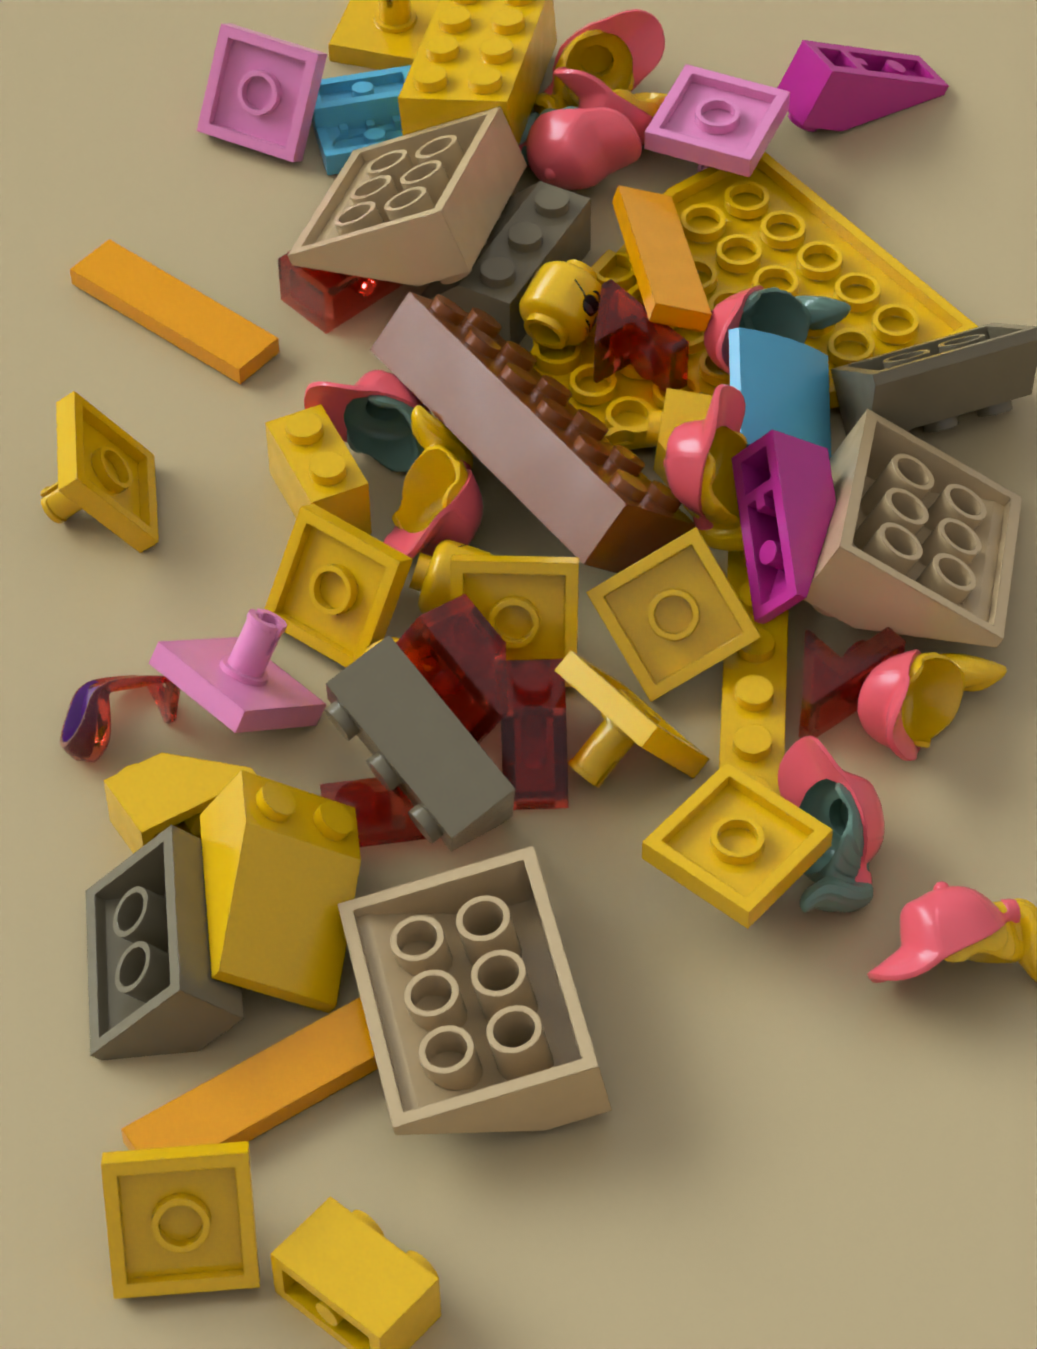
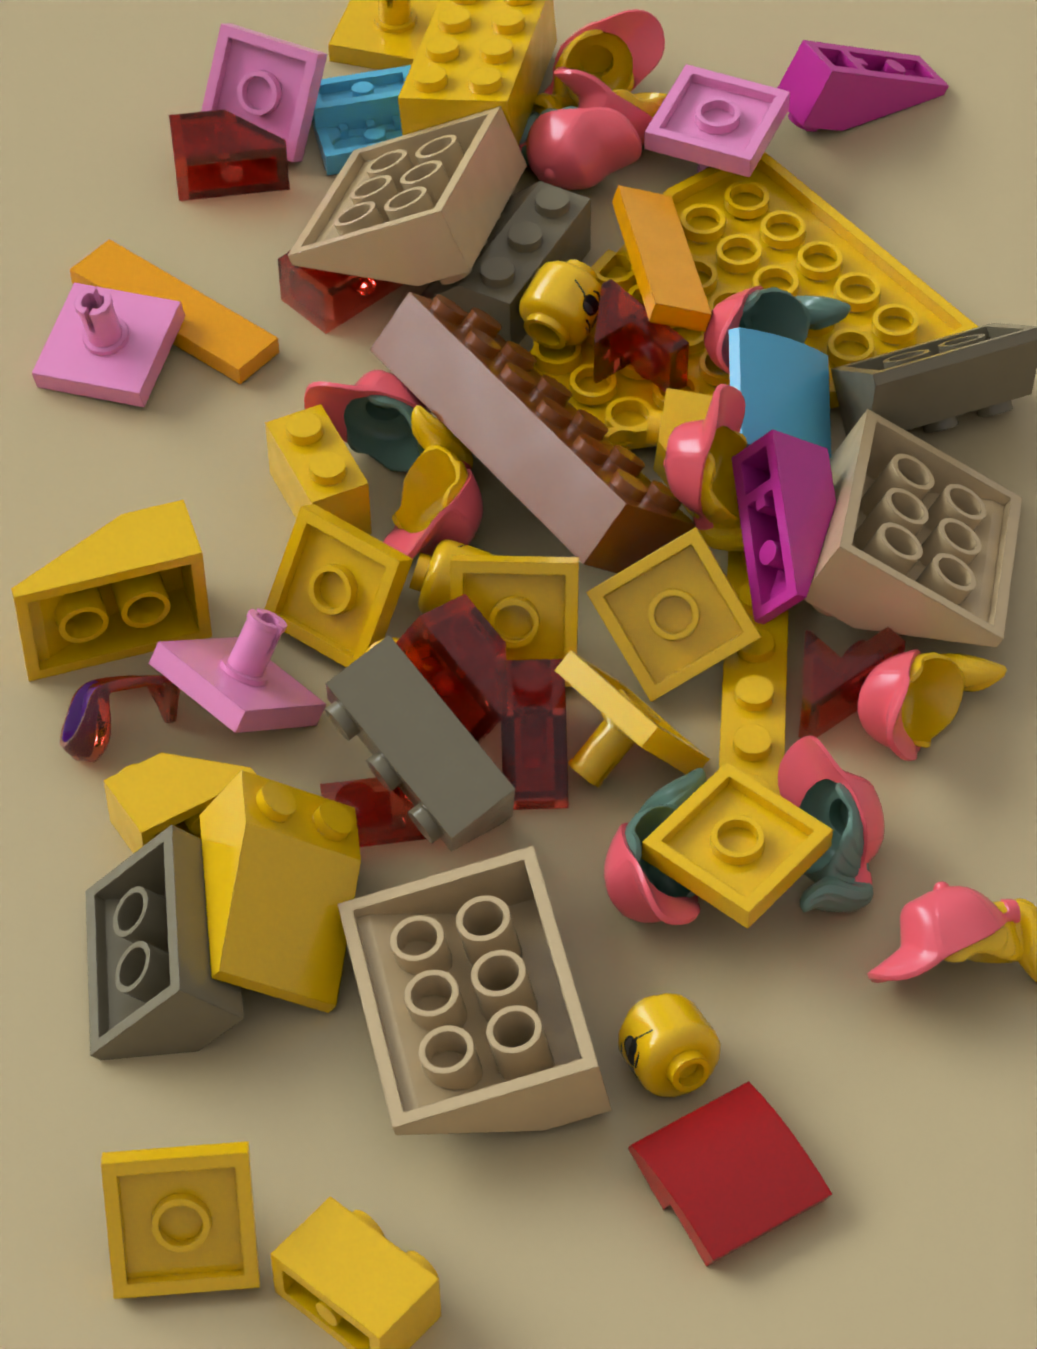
yellow tile [40,391,159,553] -> none
light orange tile [121,997,378,1150] -> none
none -> yellow slope [11,499,212,682]
none -> bright pink tile [32,283,185,407]
none -> clear red slope [169,109,290,201]
none -> hair [604,768,706,925]
none -> yellow head [618,993,721,1097]
none -> red slope [628,1081,832,1267]

